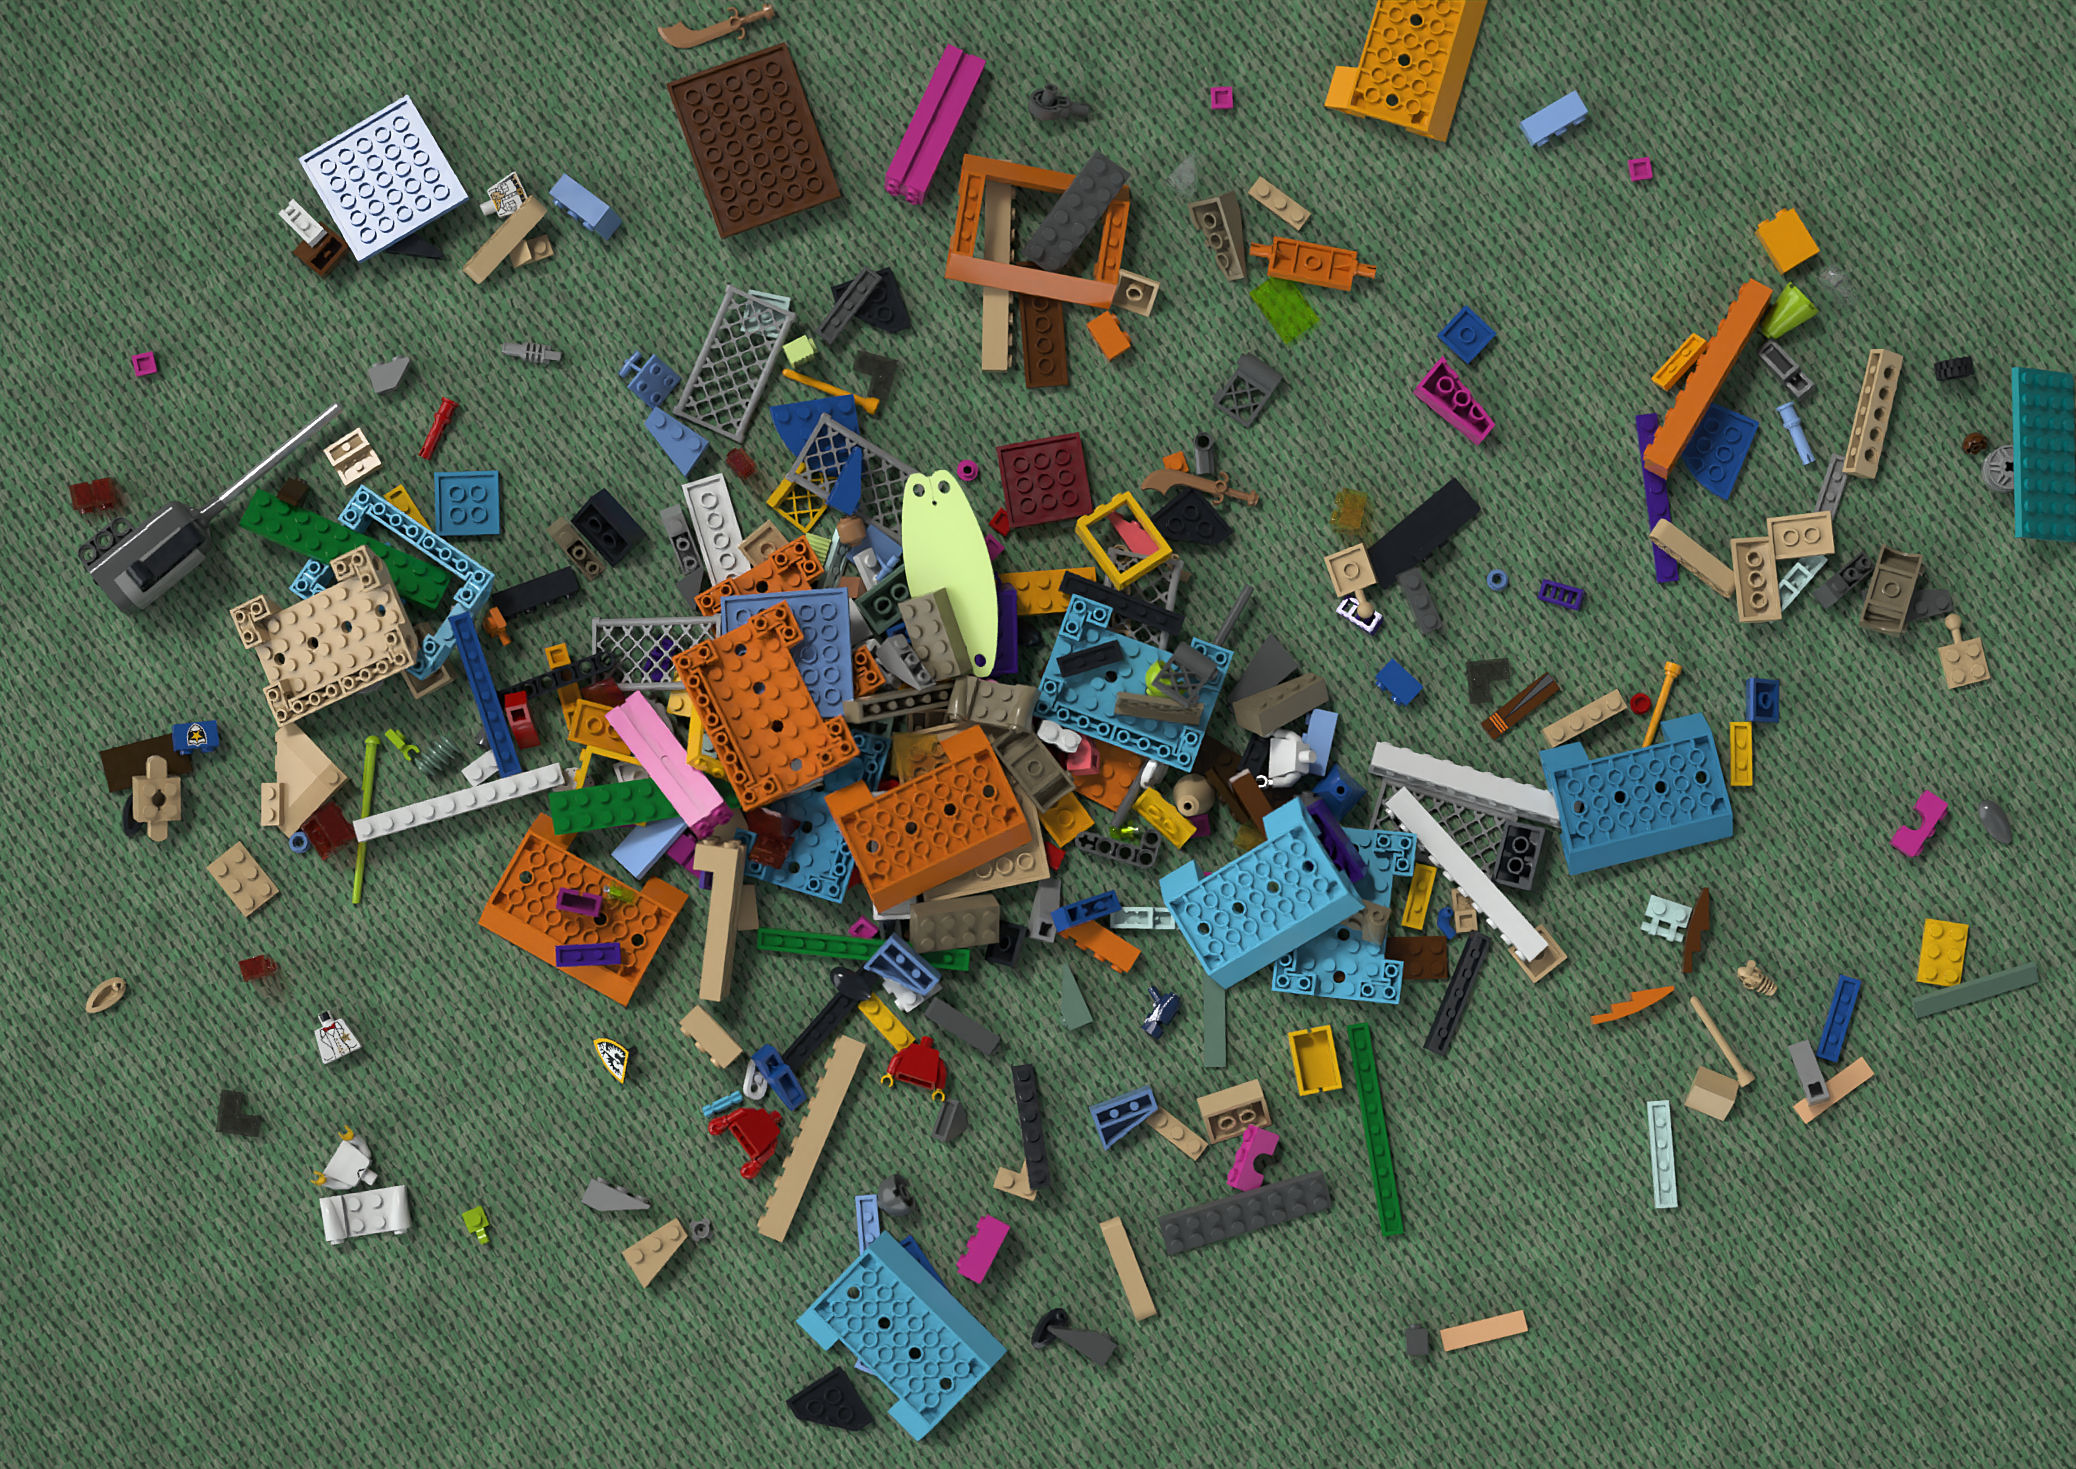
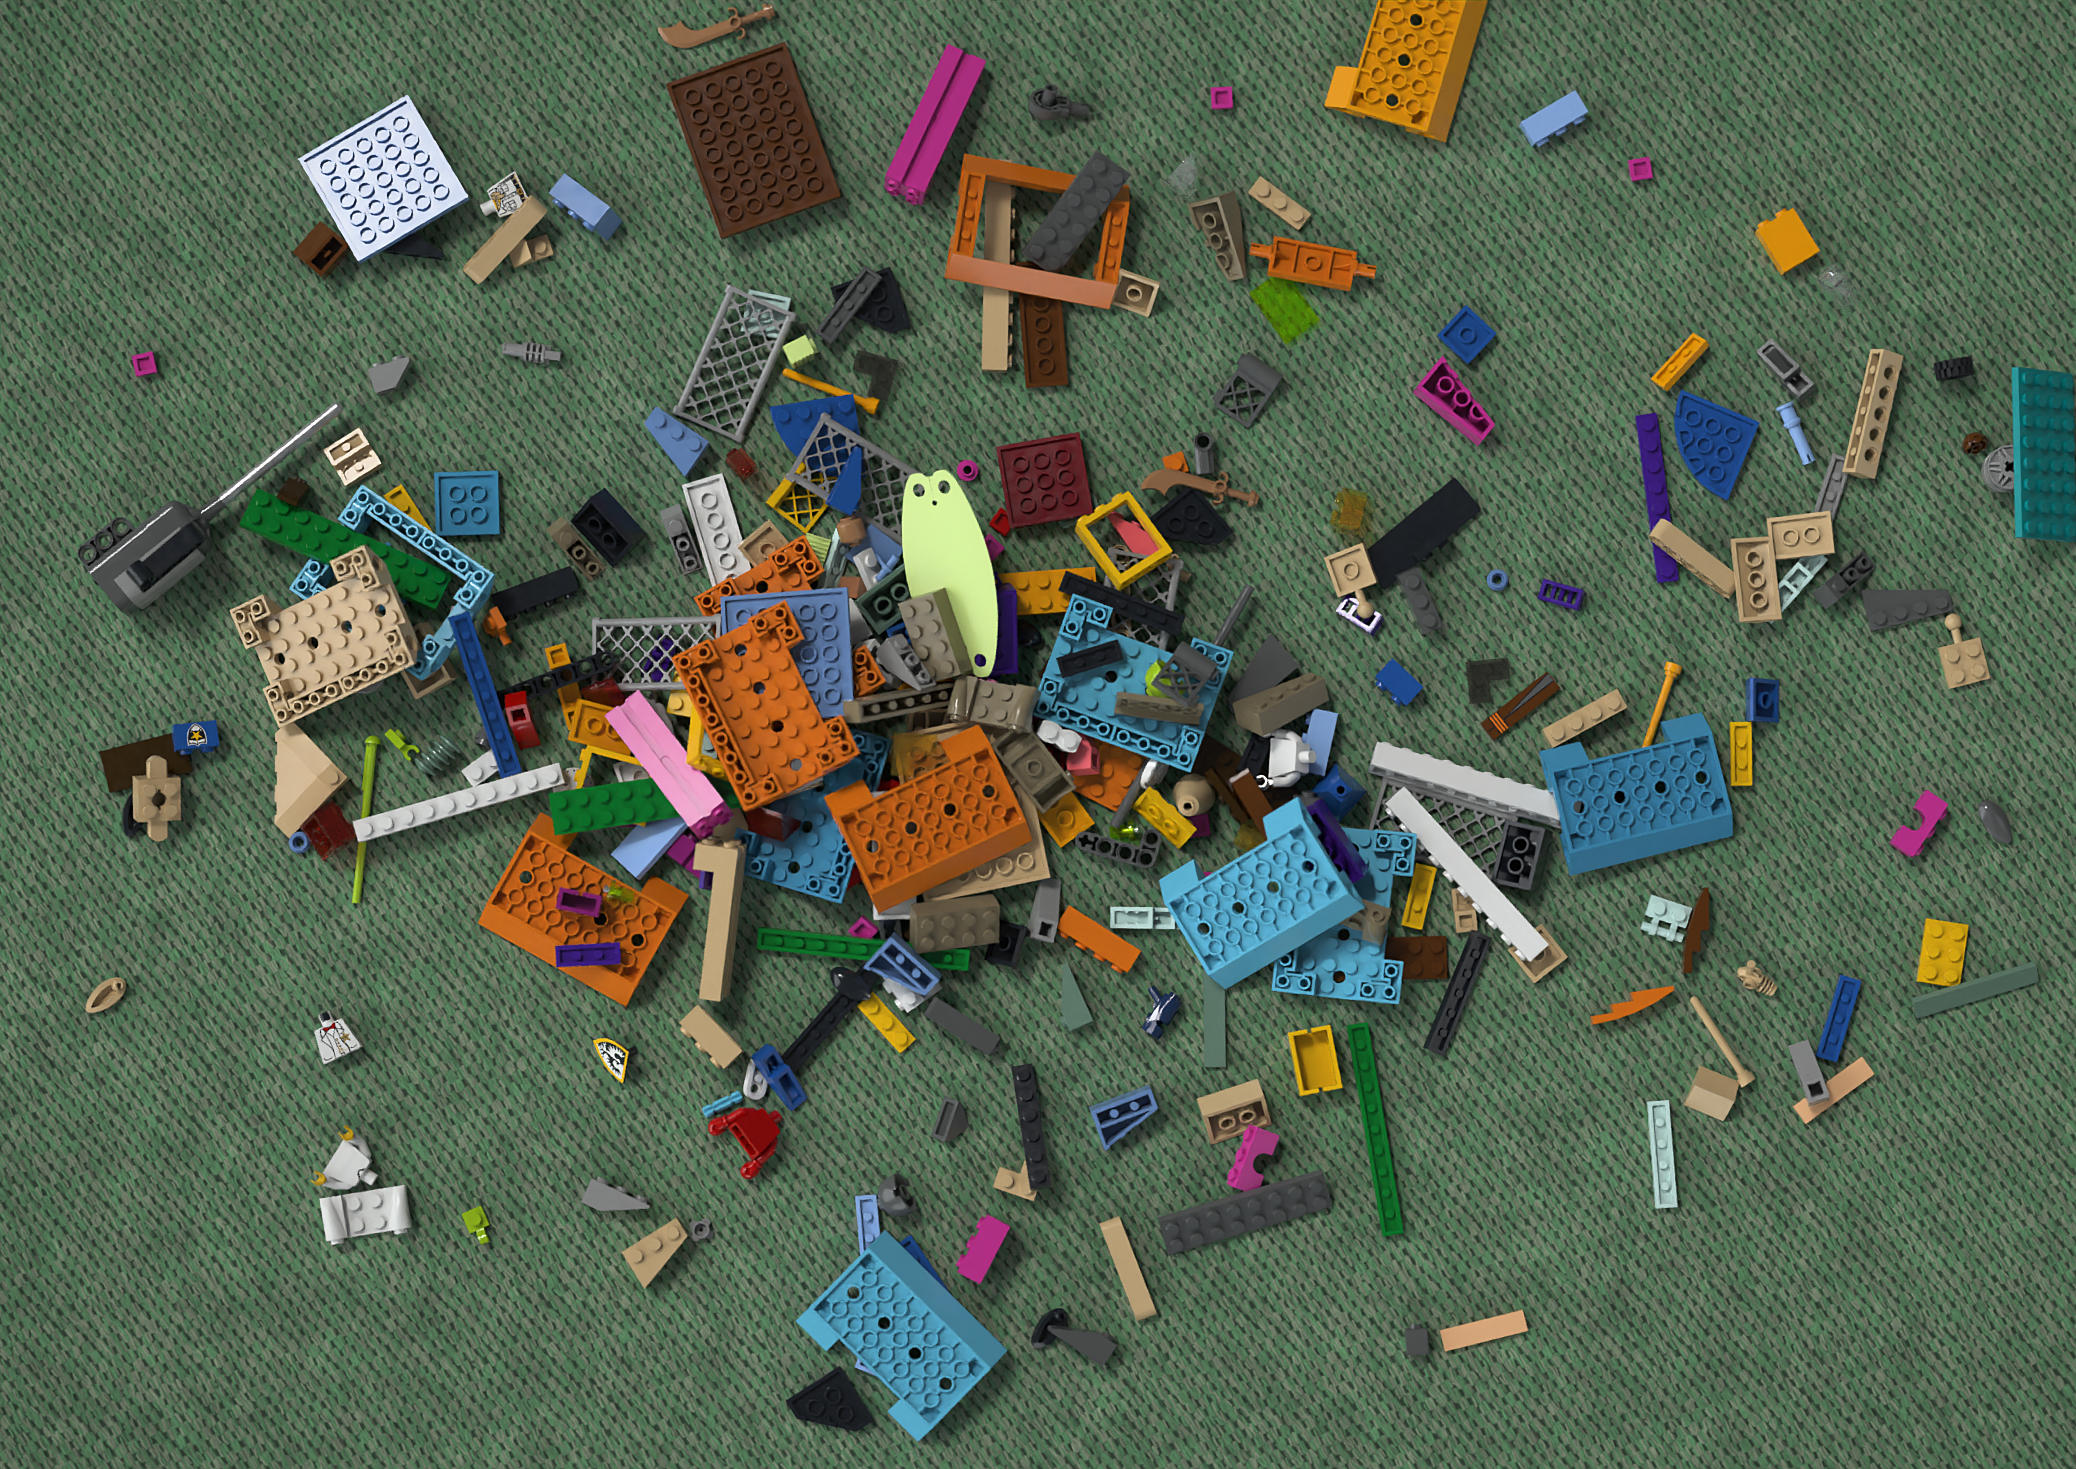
clear red piece [69,477,119,515] -> none
tan plate [206,841,280,918] -> none
clear smoke plate [215,1089,262,1138] -> none
clear red piece [238,955,277,983] -> none
tan plate [261,783,284,826] -> none
white plate [278,199,327,247] -> none
red pin [418,396,460,461] -> none
medium blue plate [618,350,682,410] -> none
dark grey slope [675,568,705,612] -> none
tan slope [738,883,759,931] -> none
clear red piece [748,828,795,870] -> none
tan brick [757,1035,866,1242] -> none
sand green brick [869,717,894,739] -> none
red torso [881,1036,947,1102] -> none
red piece [1043,841,1066,871] -> none
blue slope [1050,890,1121,932] -> none
orange brick [1086,310,1132,362] -> none
tan plate [1145,1105,1208,1161] -> none
blue arm [1437,907,1456,939] -> none
red plate [1630,693,1651,714] -> none
orange brick [1643,278,1773,480] -> none
lime cone [1761,281,1819,339] -> none
dark tan piece [1858,544,1925,638] -> none

